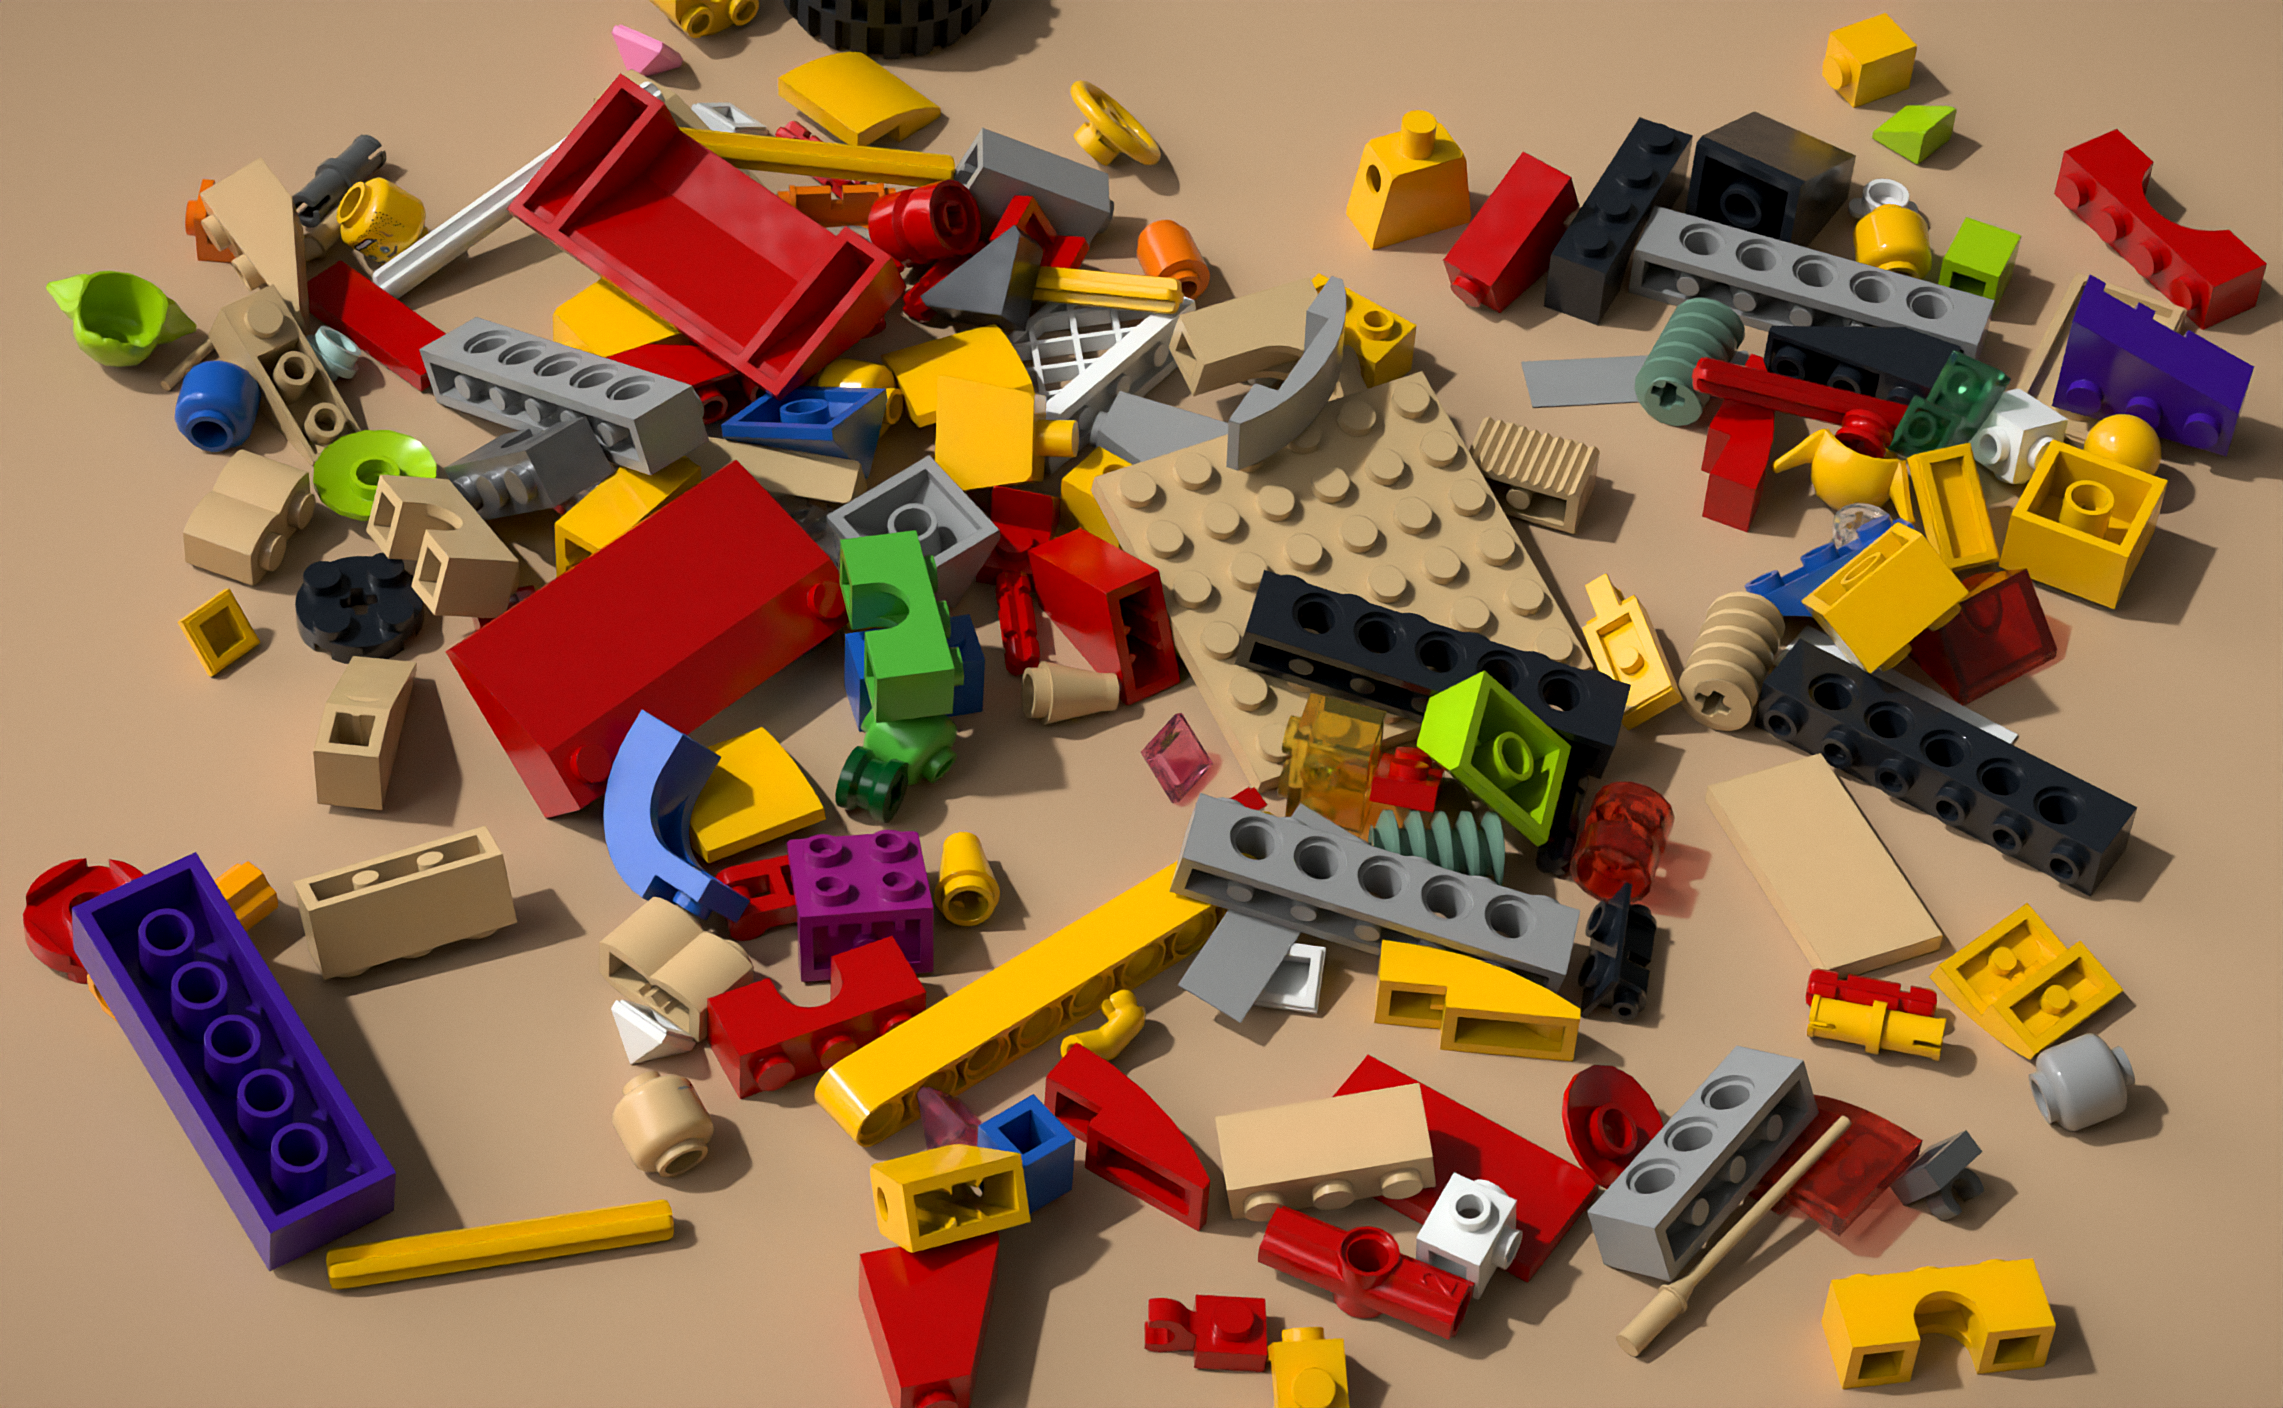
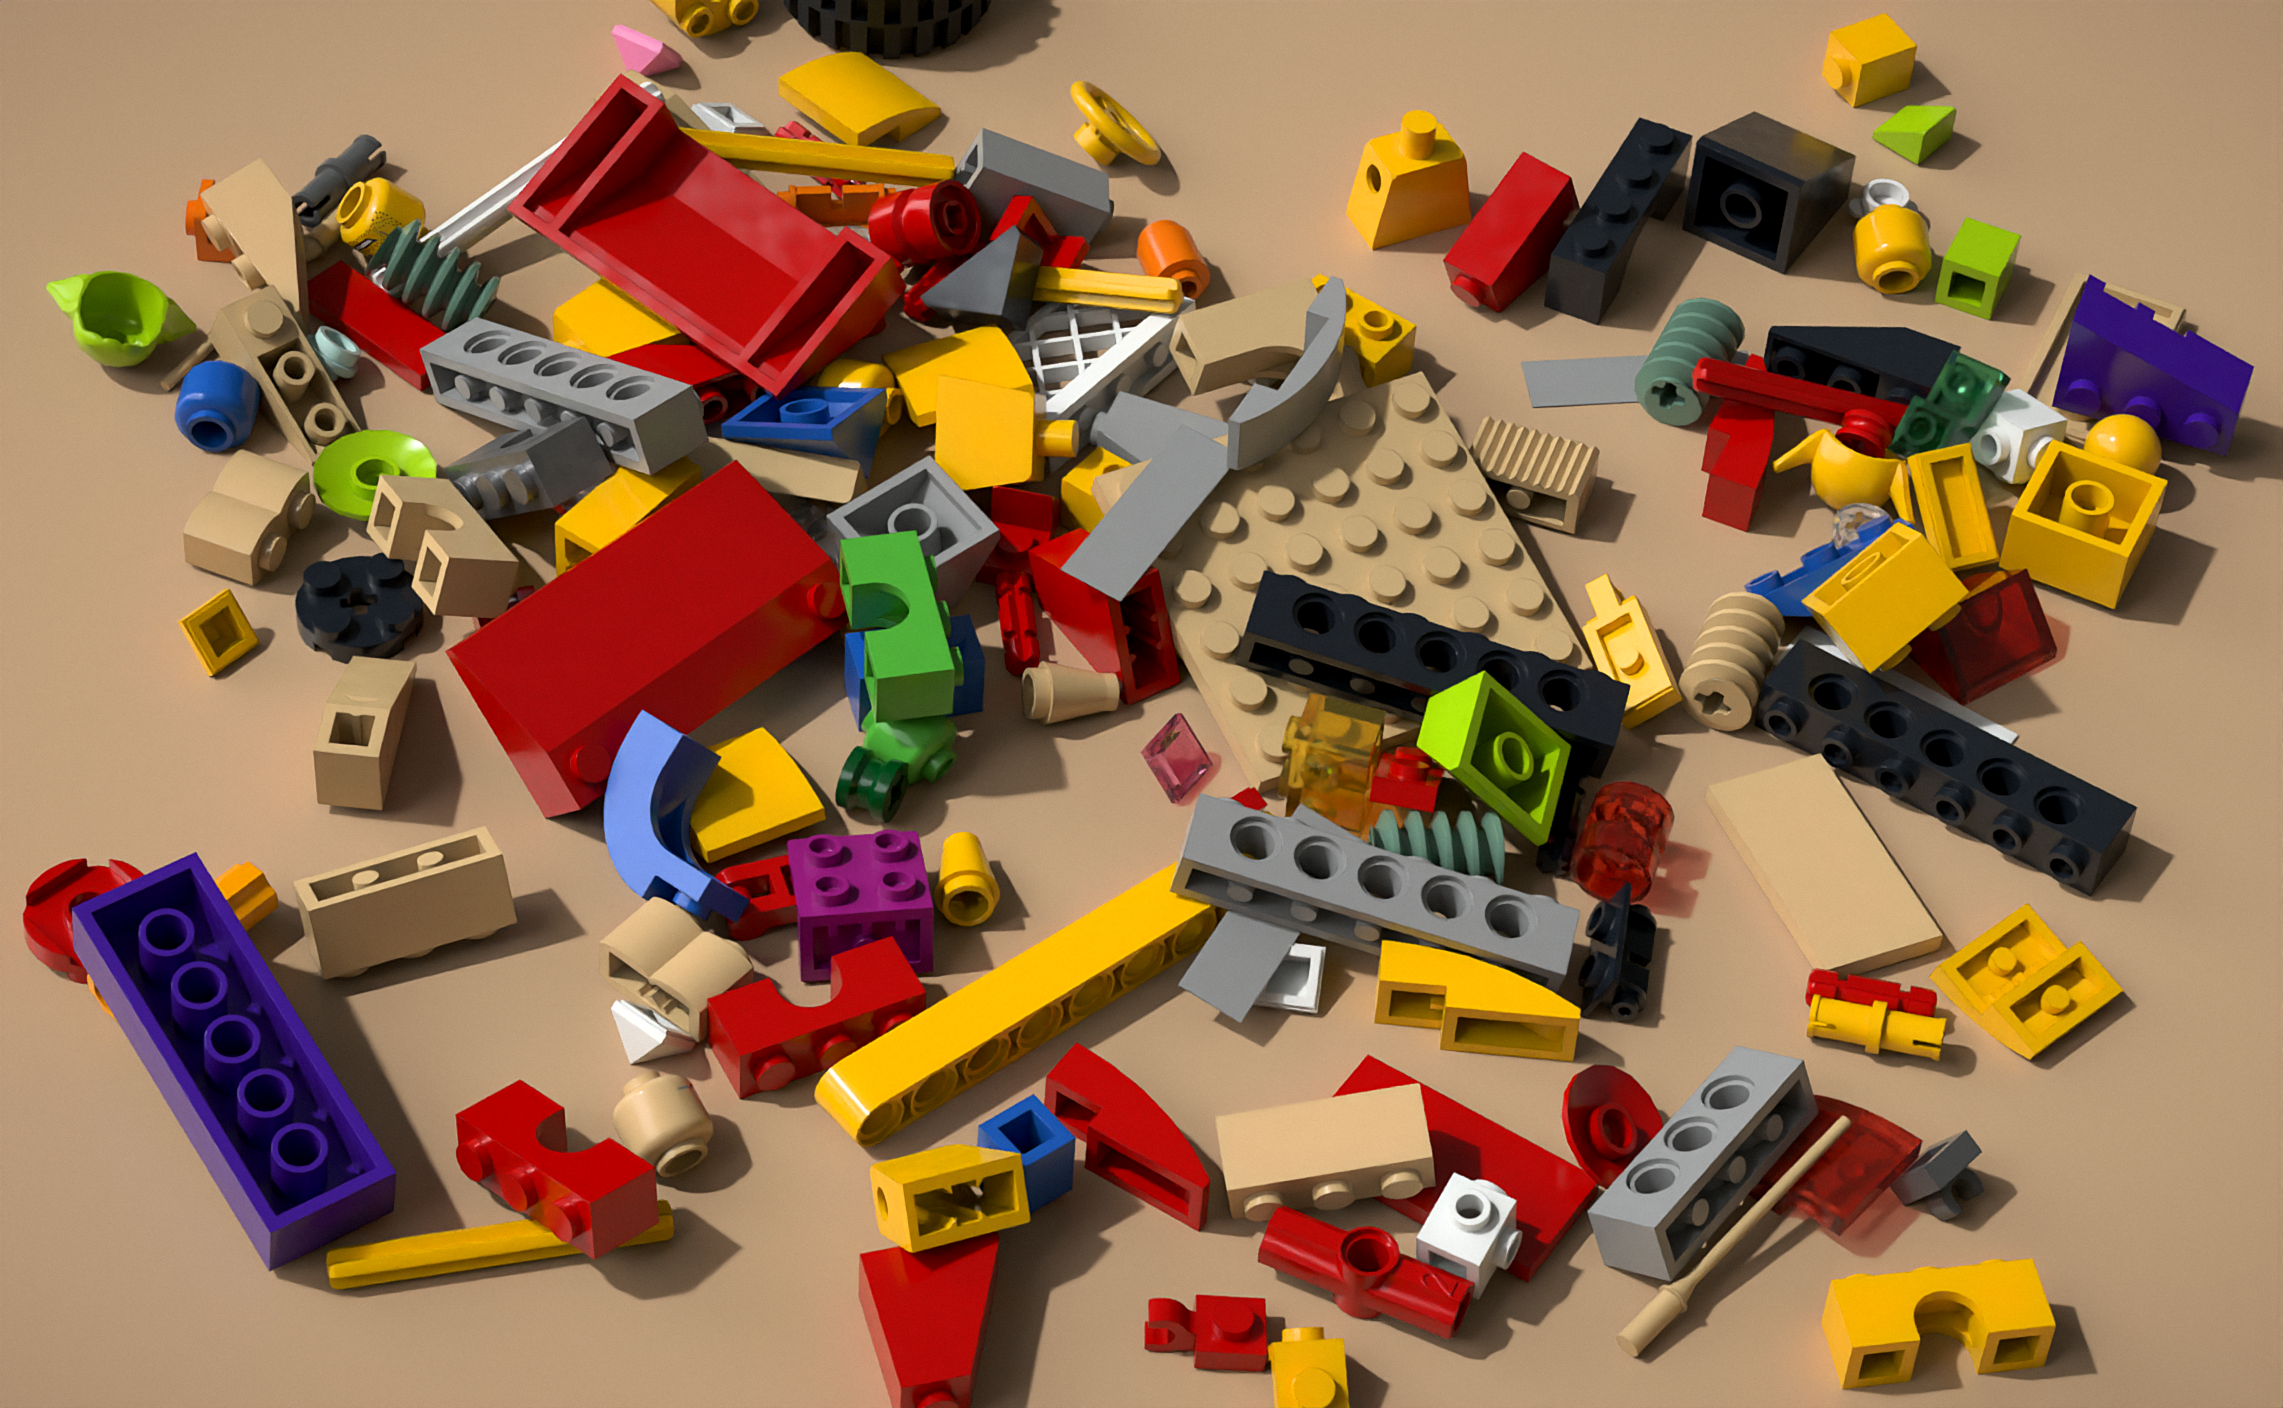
clear pink slope [917,1086,982,1150] -> none
yellow arm [1061,990,1146,1061] -> none
light grey brick [1628,206,1995,388] -> none
light grey head [2029,1033,2135,1132] -> none
red arch [2054,129,2267,330] -> none
none -> sand green piece [364,218,501,333]
none -> red arch [455,1079,659,1260]
none -> light grey sticker [1060,424,1230,602]

